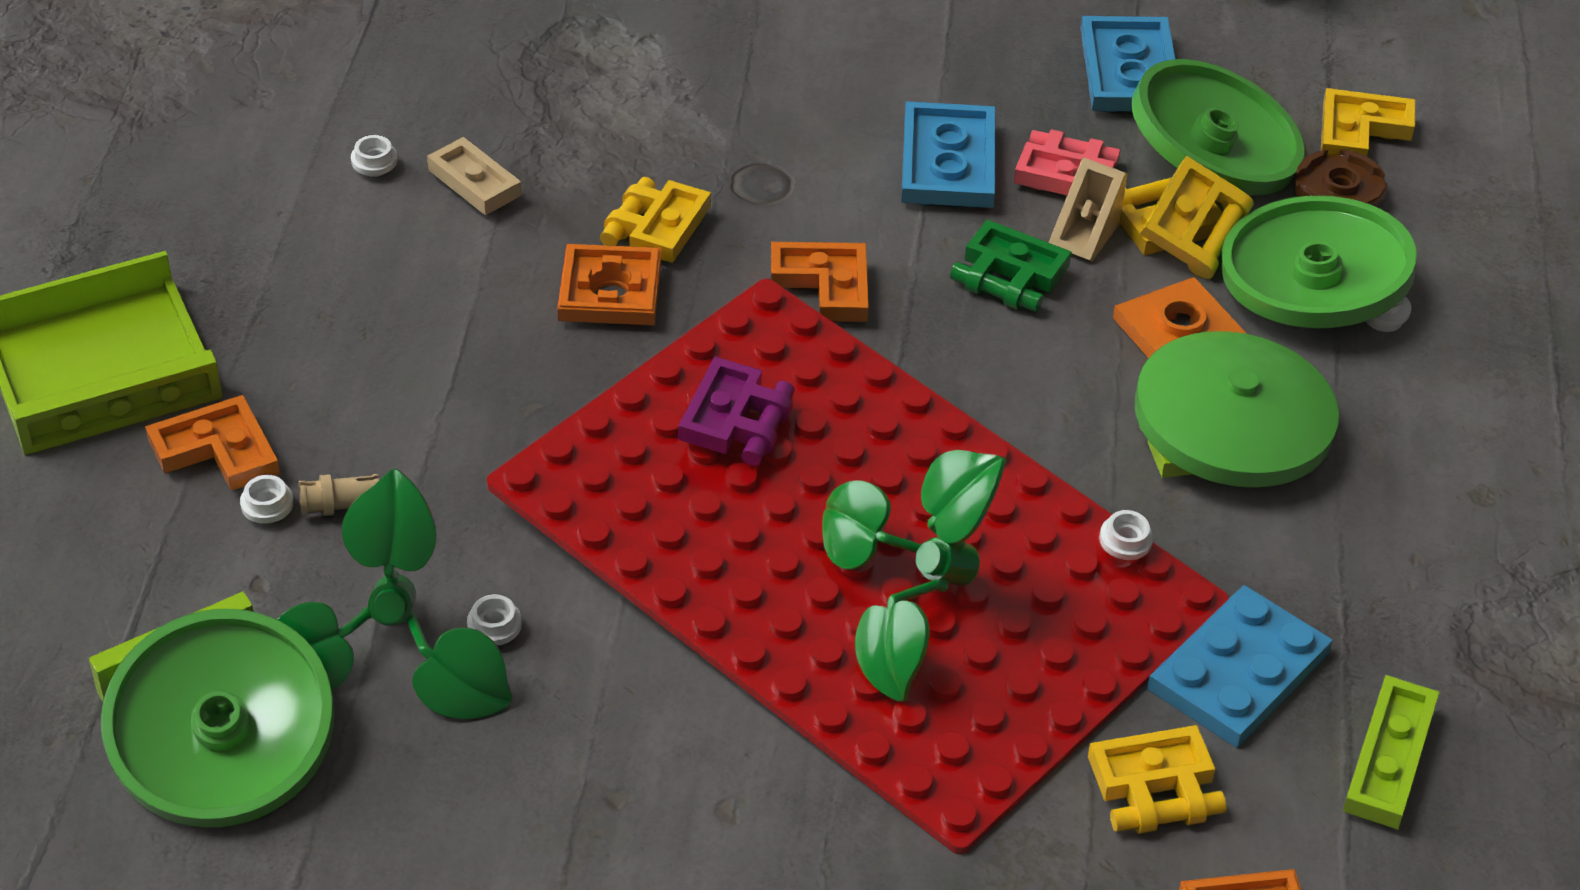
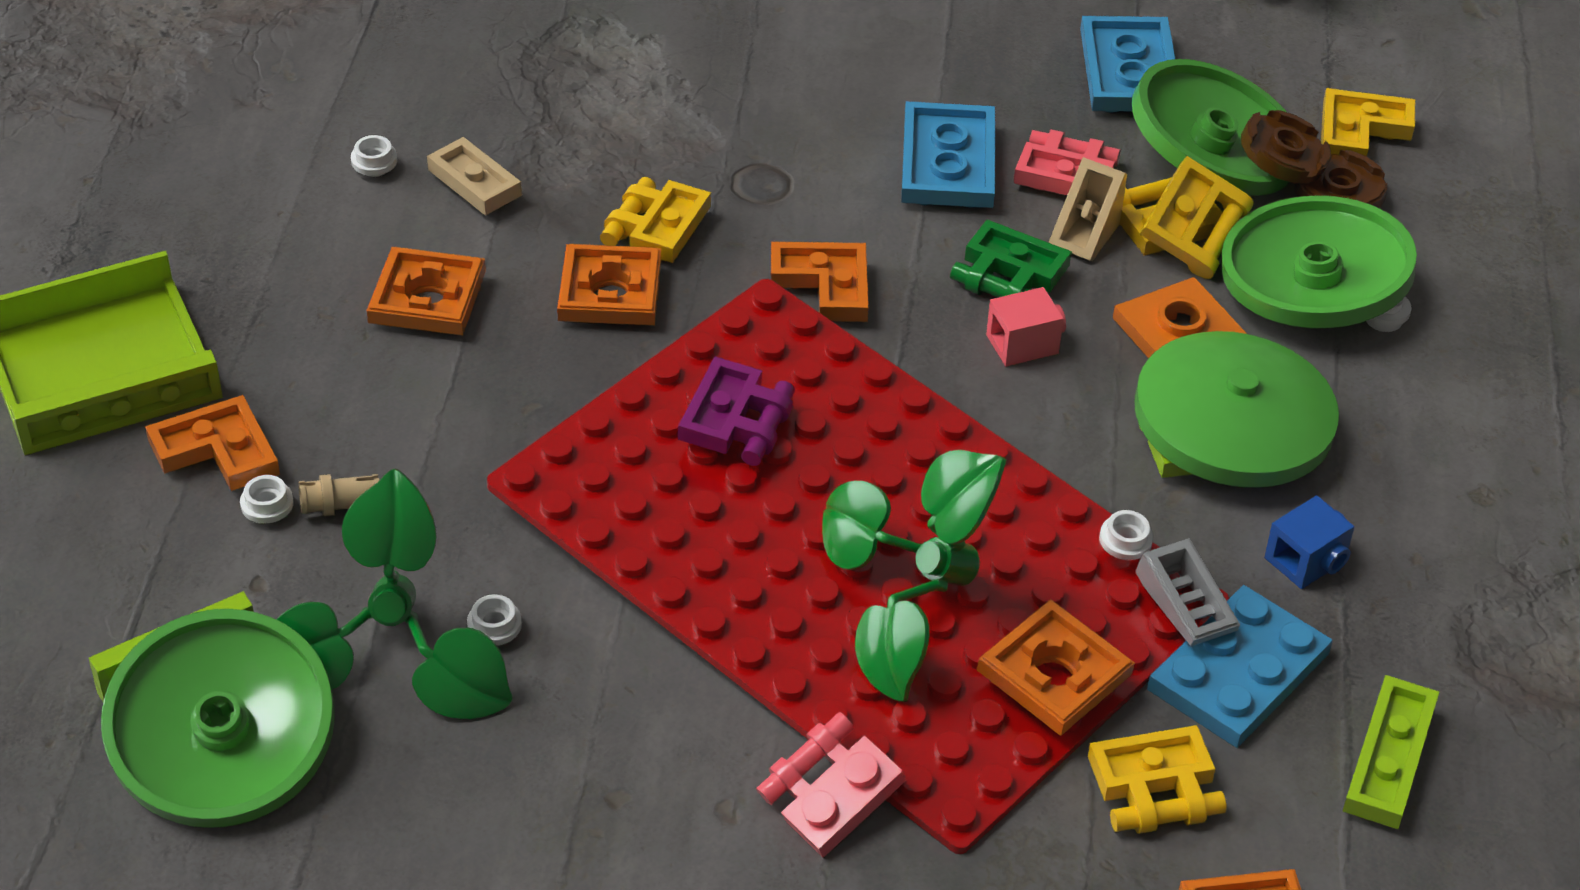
none -> orange piece [366,247,486,335]
none -> coral plate [756,712,906,858]
none -> orange piece [977,599,1135,736]
none -> coral brick [986,287,1066,367]
none -> light grey slope [1135,538,1240,646]
none -> reddish brown plate [1241,110,1332,184]
none -> blue brick [1264,495,1355,589]

